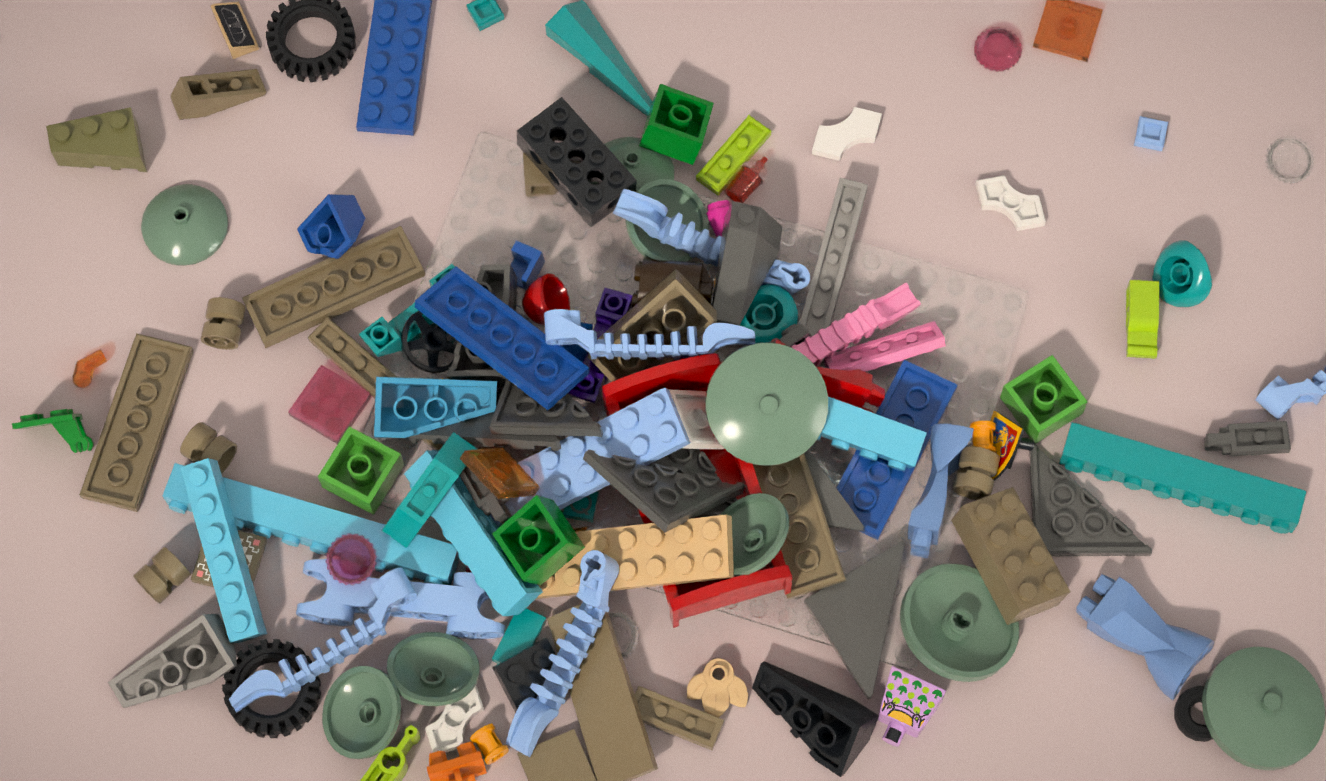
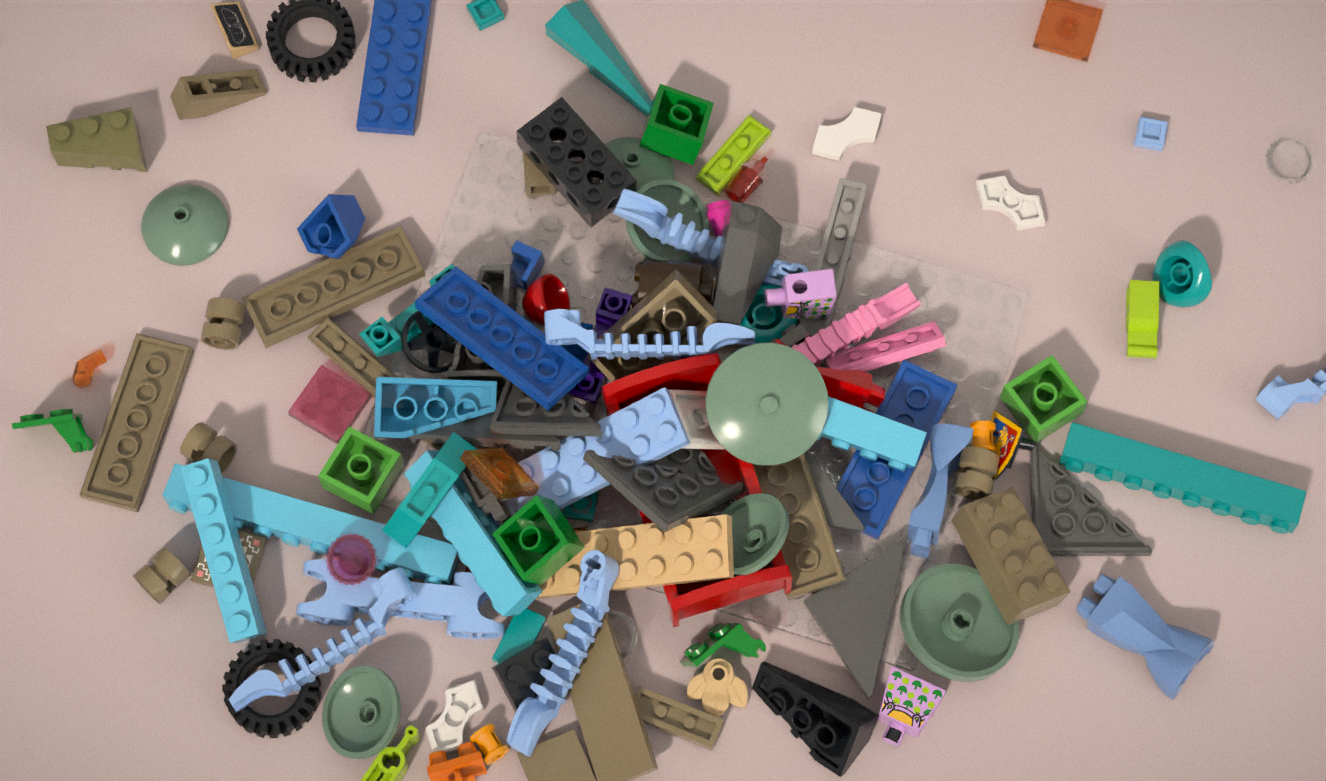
light grey wedge [108,614,237,708] -> none
sand green dish [387,632,480,706] -> none
clear pink hat [974,27,1022,72] -> none
black tyre [1174,686,1213,742] -> none
sand green dish [1202,647,1325,770] -> none
dark grey hinge [1204,421,1291,456] -> none
none -> green plate [680,622,766,667]
none -> lavender torso [764,269,837,319]

